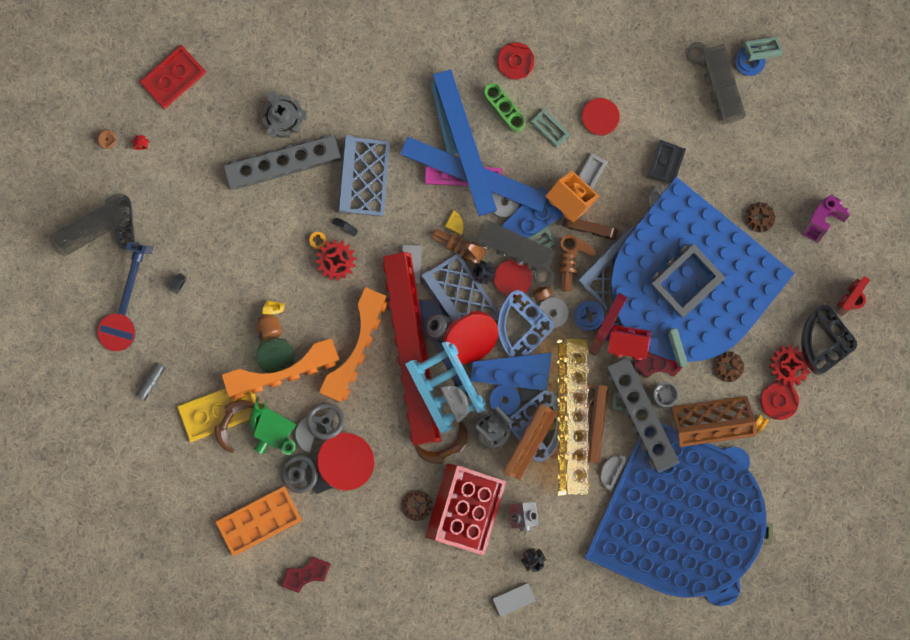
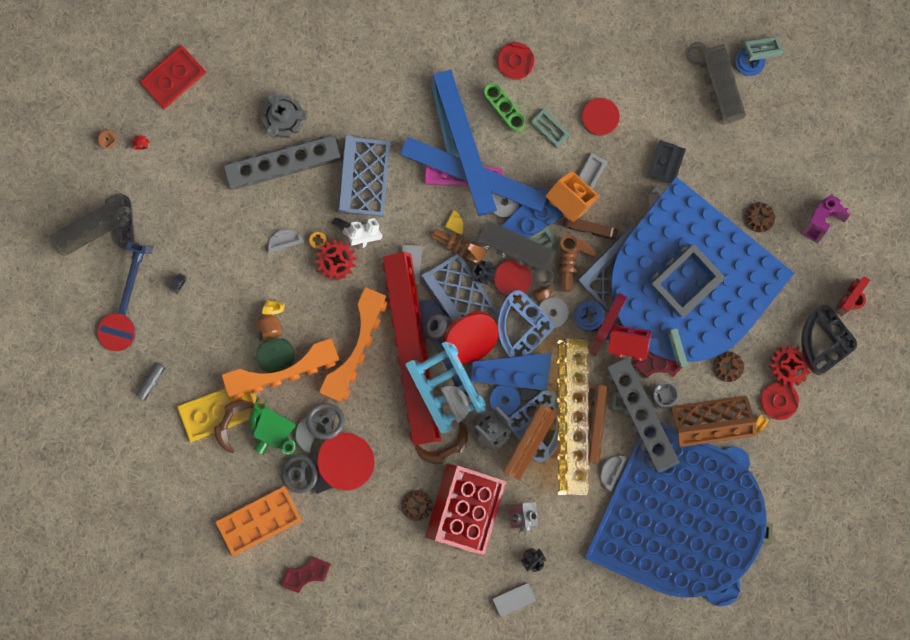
none -> light grey tile [268,229,305,254]
none -> white hips [343,218,382,249]

